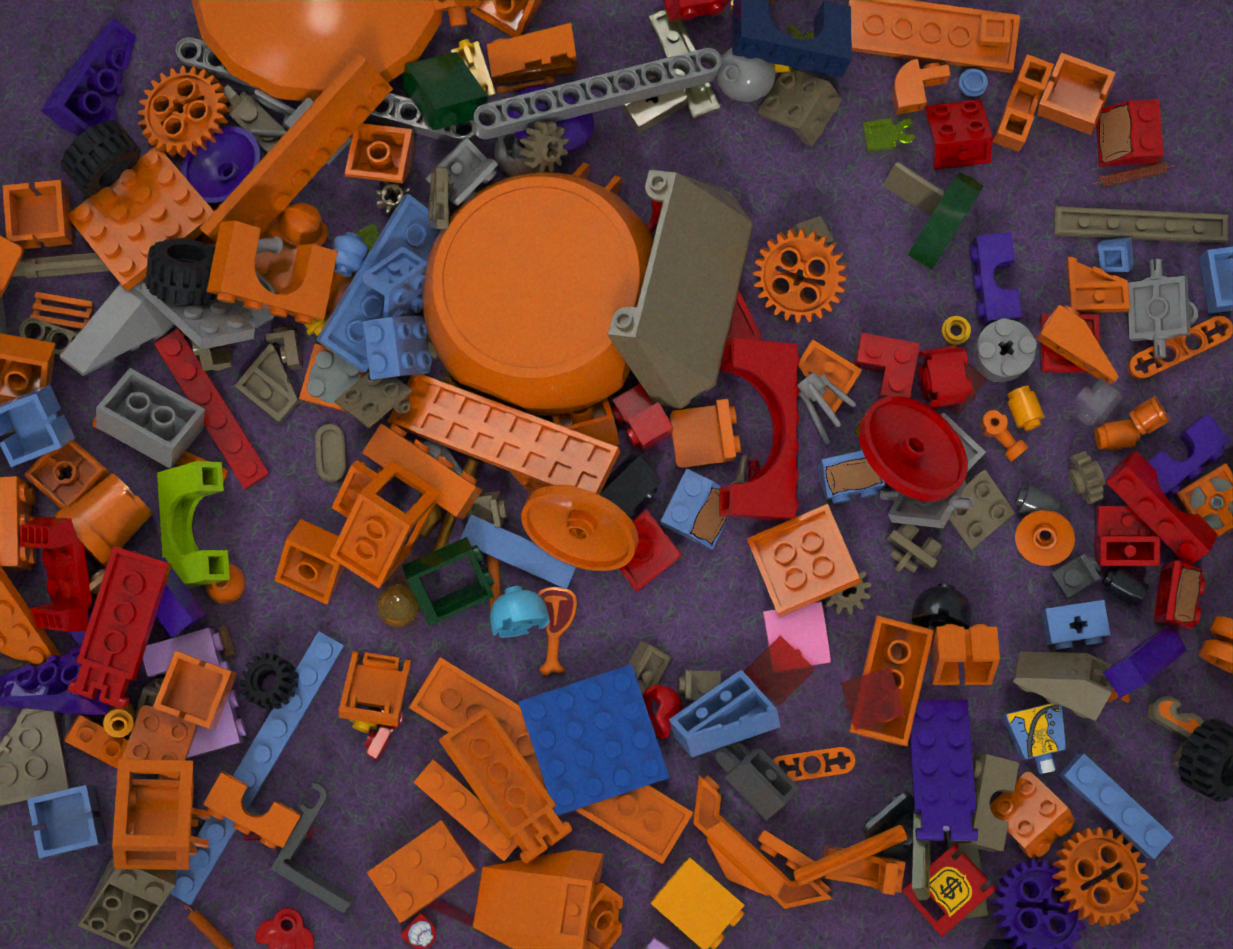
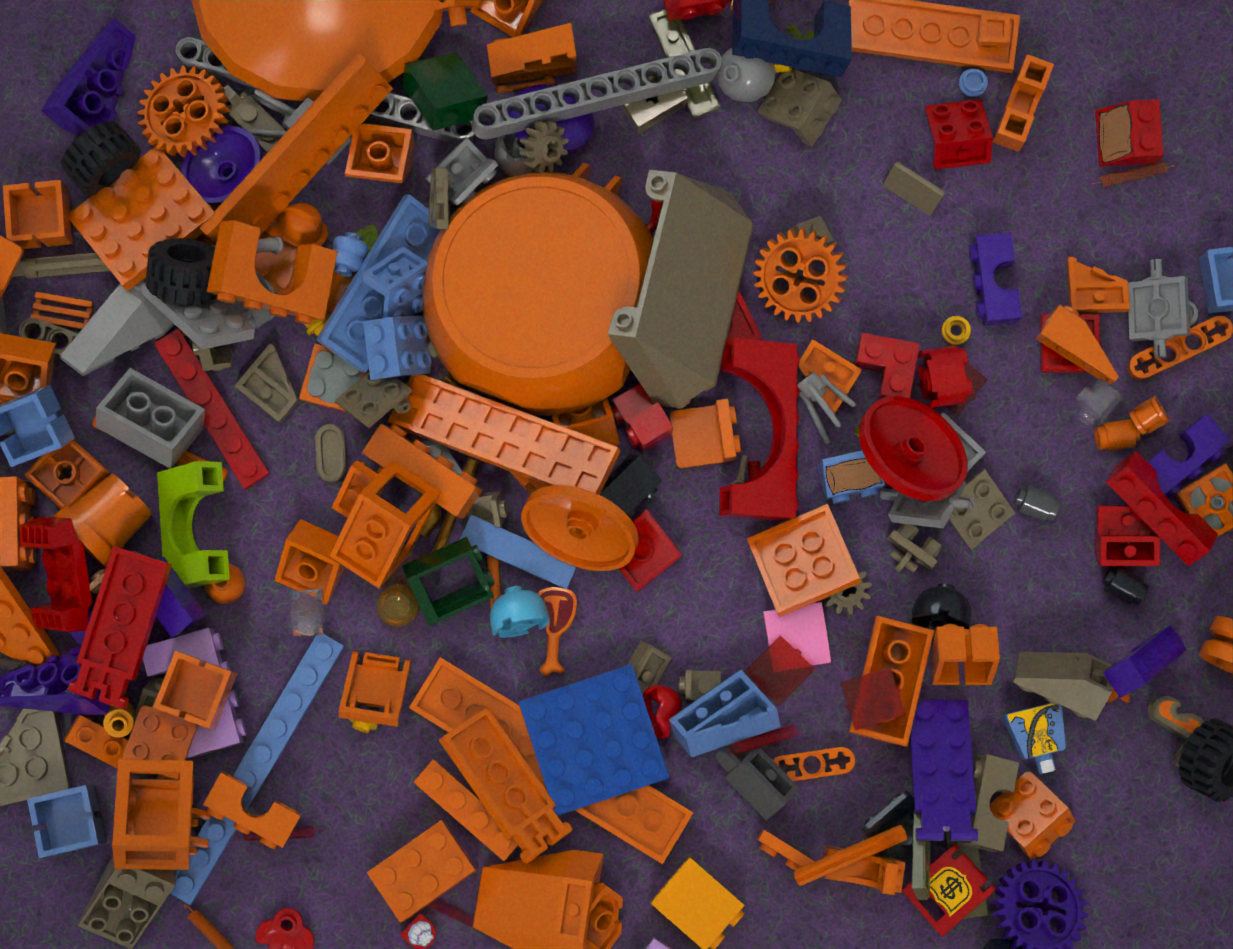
medium nougat piece [216,618,236,665] -> none
black tyre [240,653,298,710] -> none
dark tan bracket [266,327,303,370] -> none
dark grey hinge [270,782,355,914] -> none
plate [364,708,403,762] -> none
dark tan gear [376,181,411,217] -> none
yellow hinge [451,39,496,97] -> none
medium blue slope [660,468,729,550] -> none
orange helmet [693,775,832,909] -> none
clear neon green plate [862,118,915,153] -> none
orange brick [892,58,950,115] -> none
dark green arch [908,172,983,269] -> none
light grey brick [973,318,1037,382] -> none
orange leg [980,410,1029,462] -> none
light orange brick [1007,386,1045,431] -> none
orange dish [1015,510,1075,566] -> none
orange piece [1037,52,1116,135] -> none
medium blue brick [1041,600,1110,650] -> none
dark grey bracket [1050,553,1100,599] -> none
orange gear [1052,827,1149,927] -> none
dark tan tile [1053,206,1228,244] -> none
medium blue arch [1058,754,1174,859] -> none
dark tan gear [1068,451,1105,504] -> none
medium blue slope [1098,238,1134,273] -> none
red slope [1153,560,1206,630] -> none
none -> clear brick [290,589,325,636]
none -> red piece [728,724,802,754]

